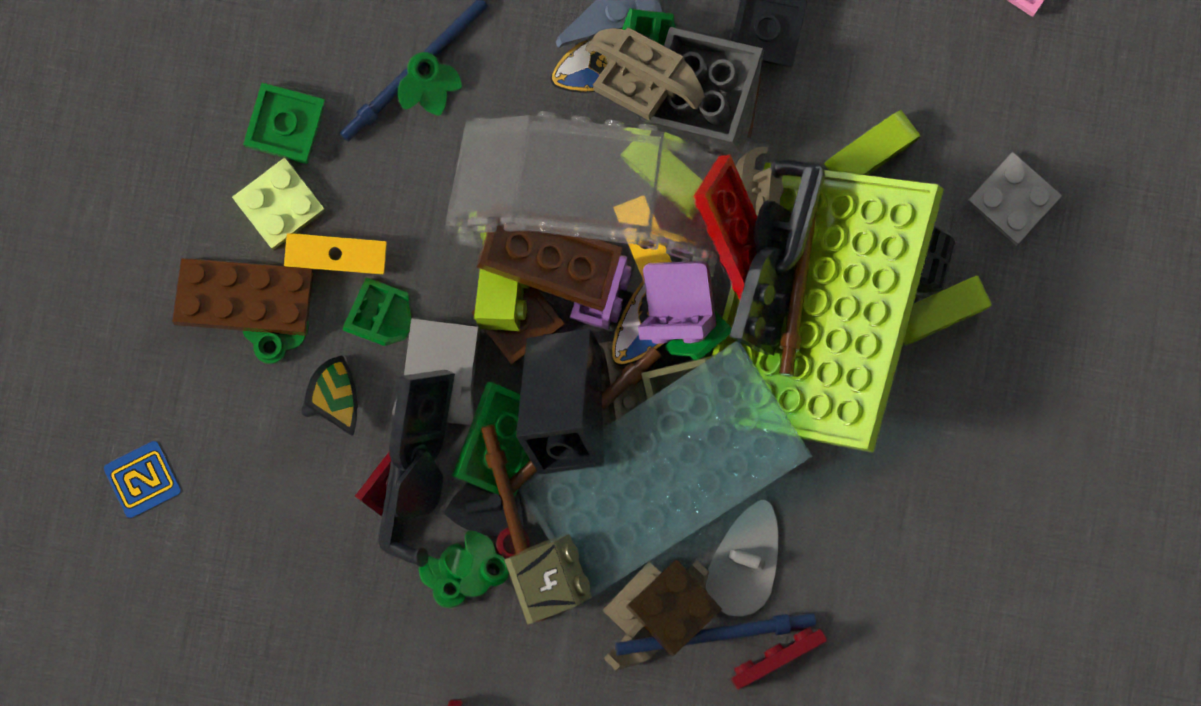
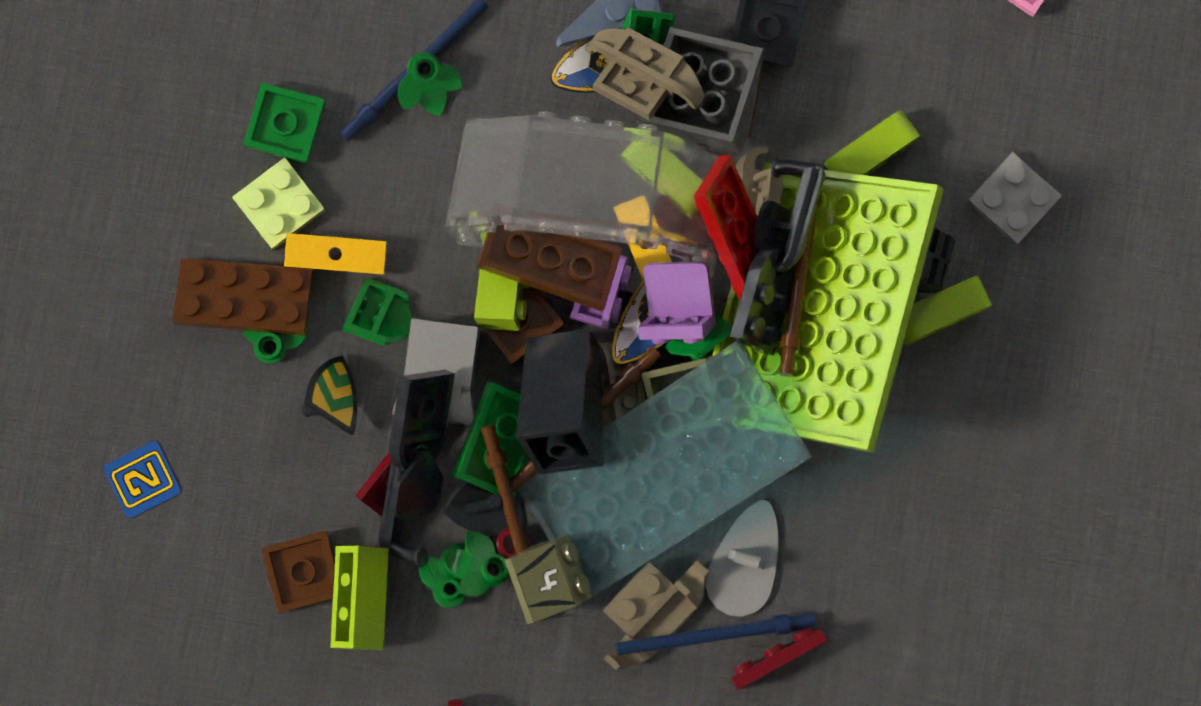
dark brown plate [626,559,723,657] -> none
none -> reddish brown plate [261,530,335,614]
none -> lime brick [330,546,389,650]

